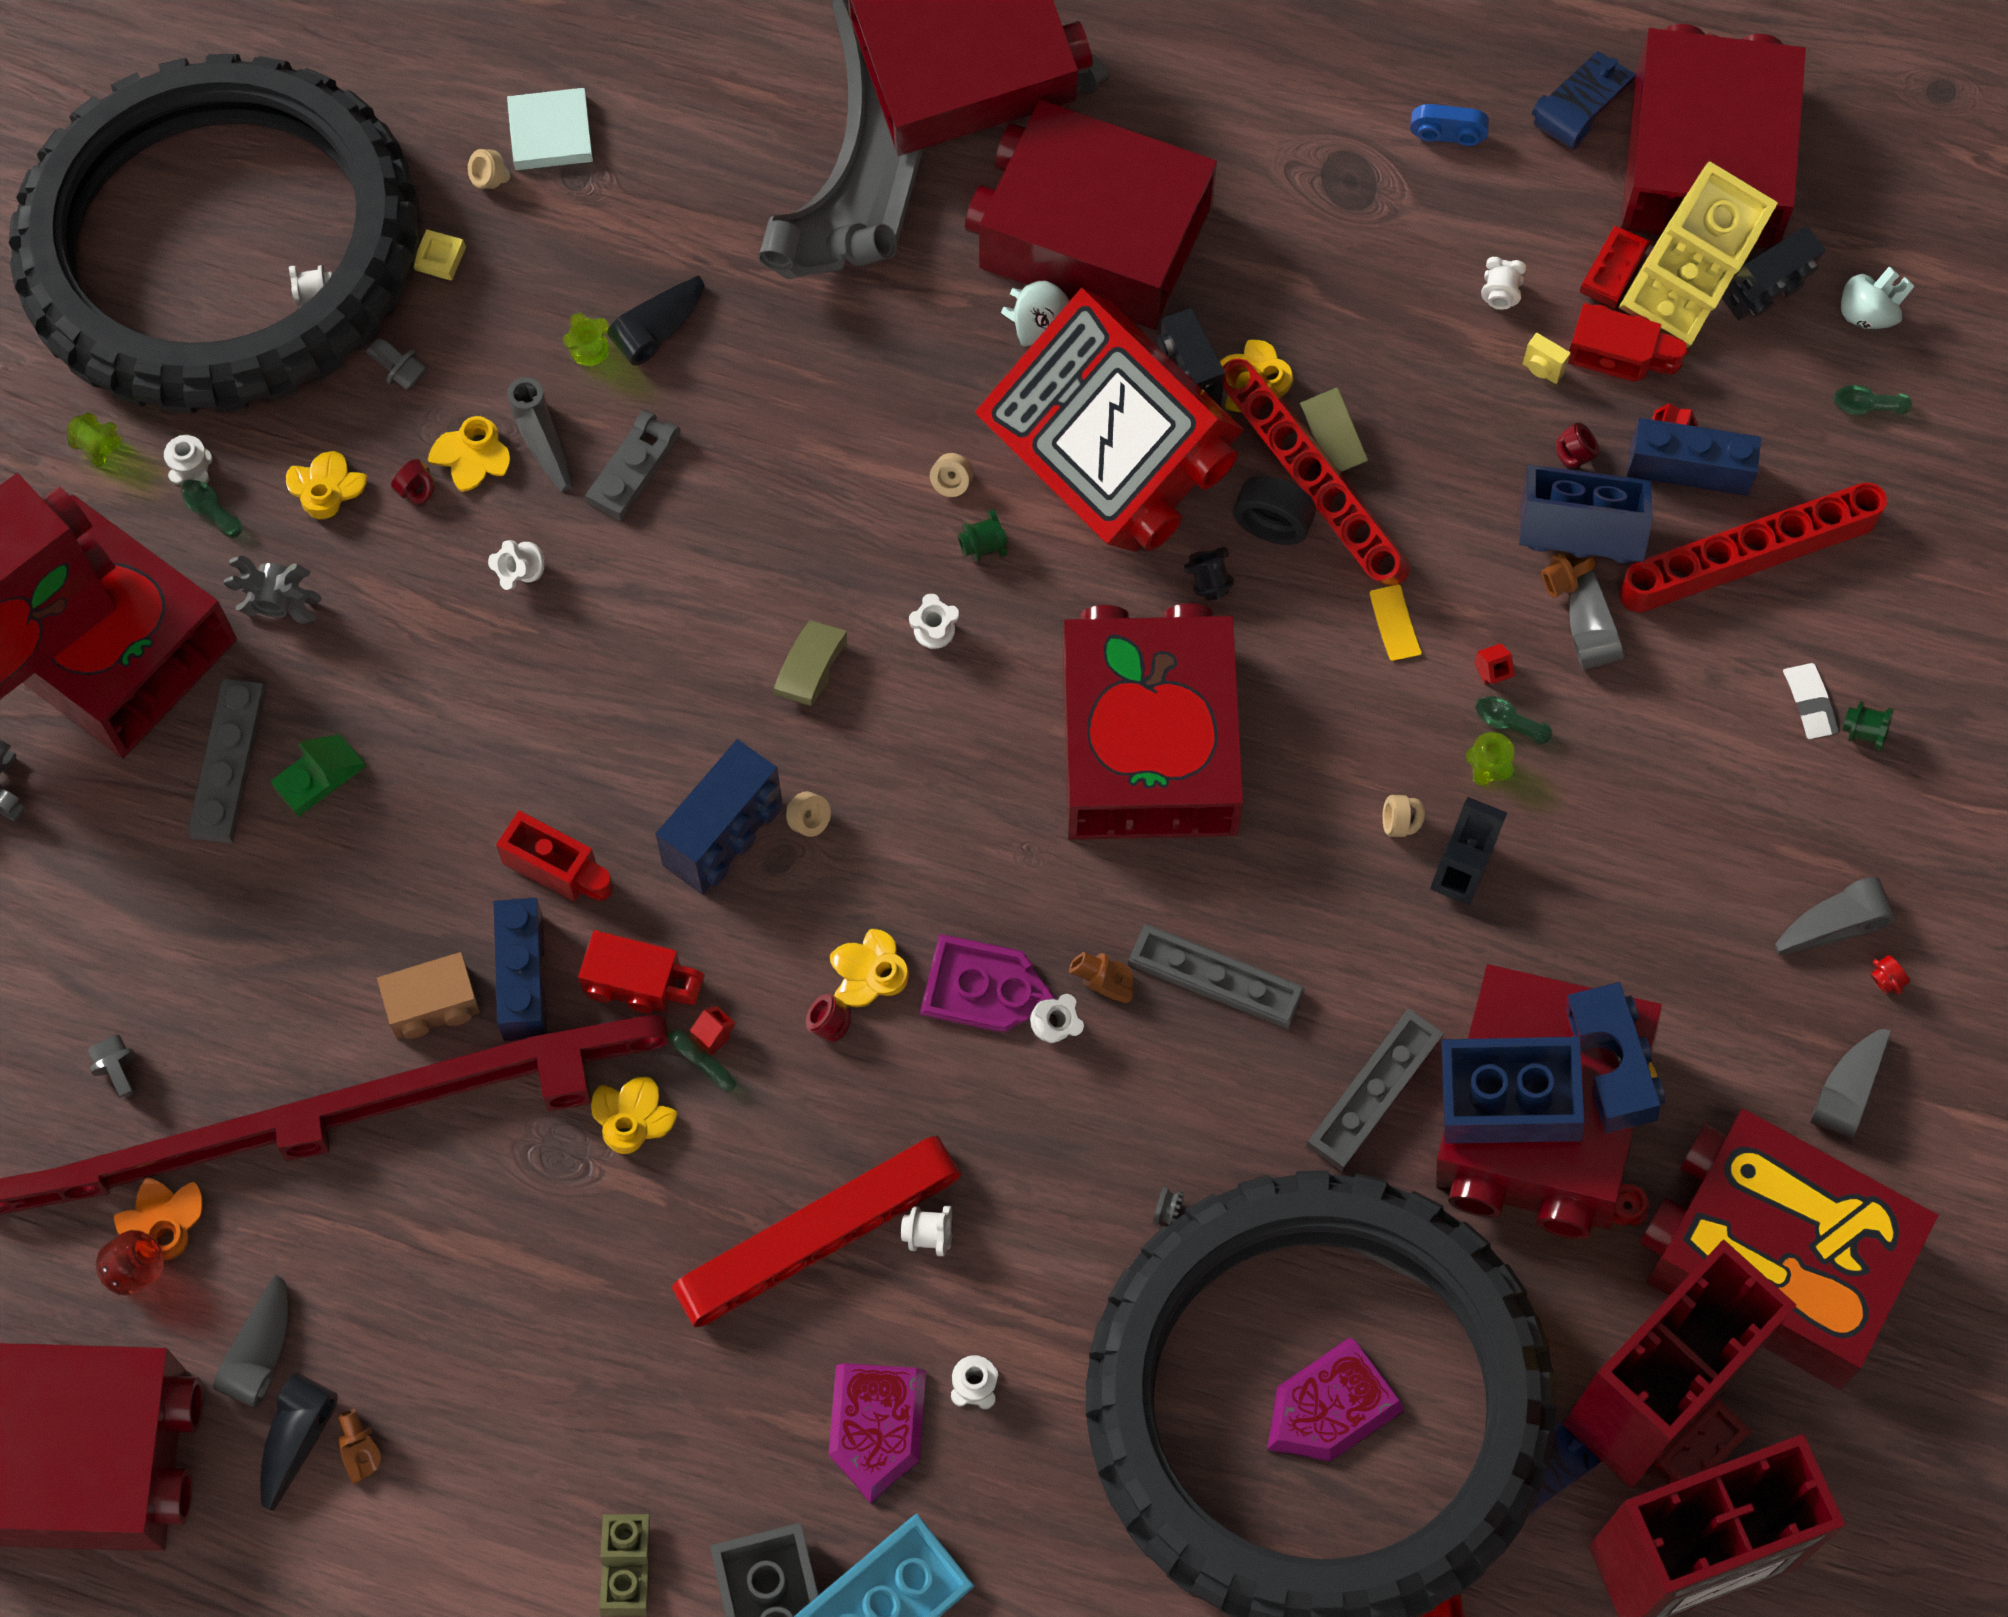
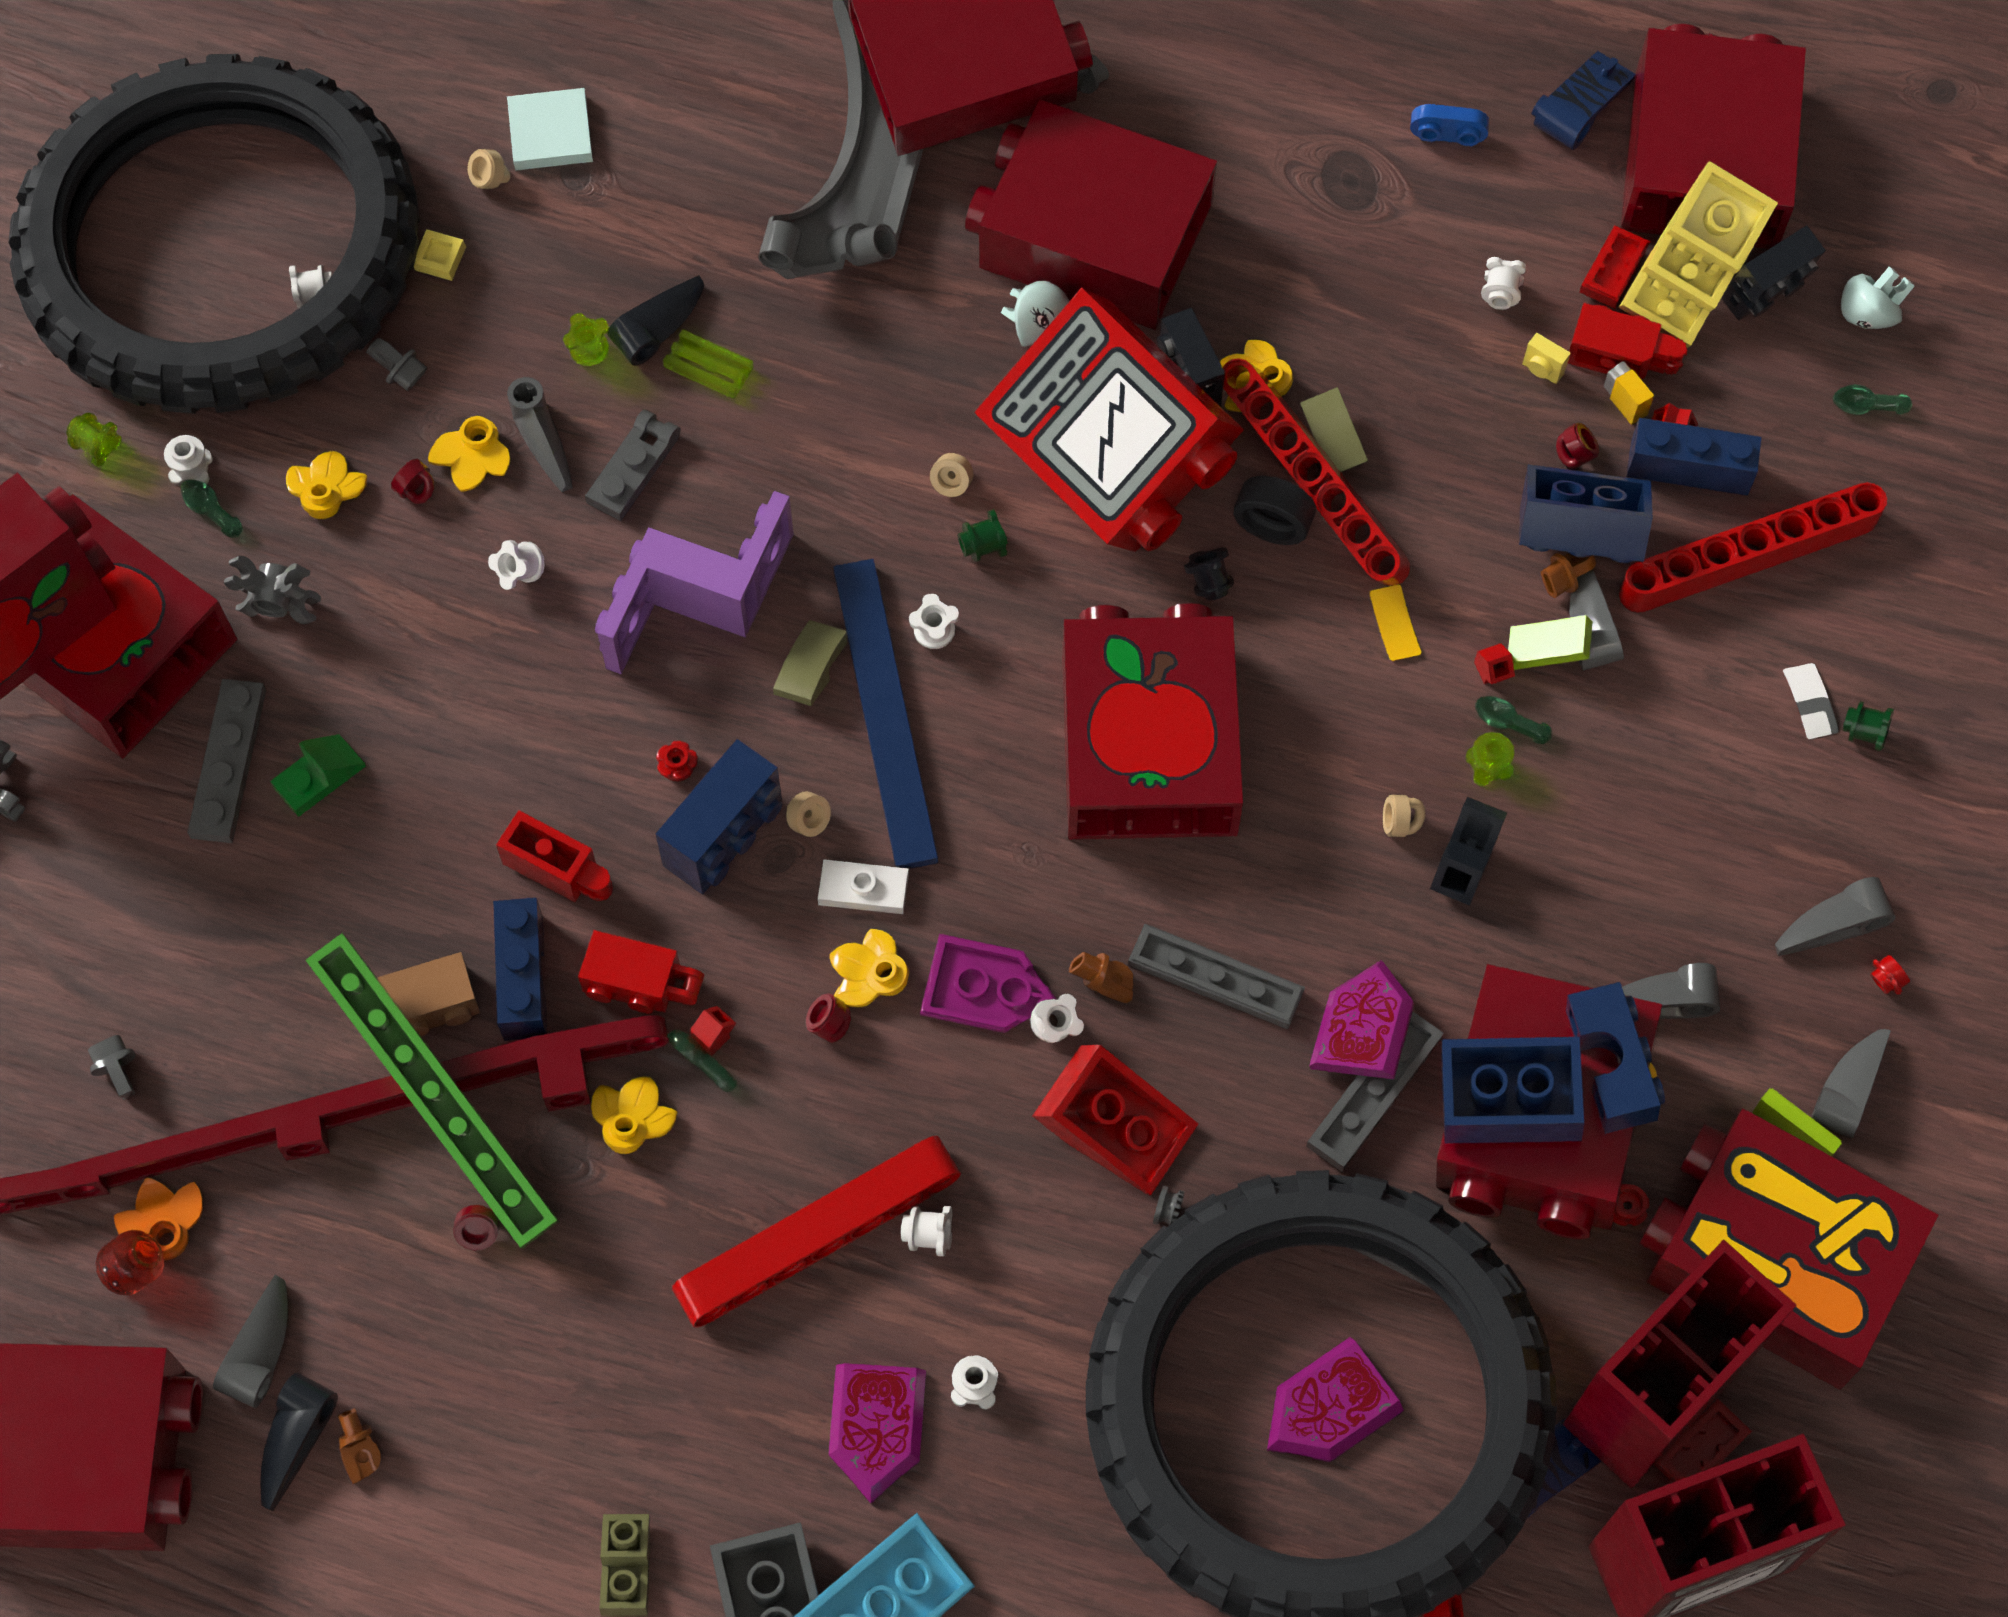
none -> bright green brick [306,933,559,1248]
none -> dark red tile [453,1205,499,1251]
none -> medium lavender bracket [595,491,794,674]
none -> red plate [656,741,698,781]
none -> clear neon green tile [663,329,754,399]
none -> white plate [818,860,909,914]
none -> dark blue tile [833,559,938,869]
none -> red slope [1032,1045,1199,1195]
none -> magenta tile [1309,960,1414,1079]
none -> tile [1508,615,1593,670]
none -> yellow piece [1604,361,1654,425]
none -> dark grey piece [1622,963,1720,1019]
none -> lime tile [1752,1088,1842,1156]

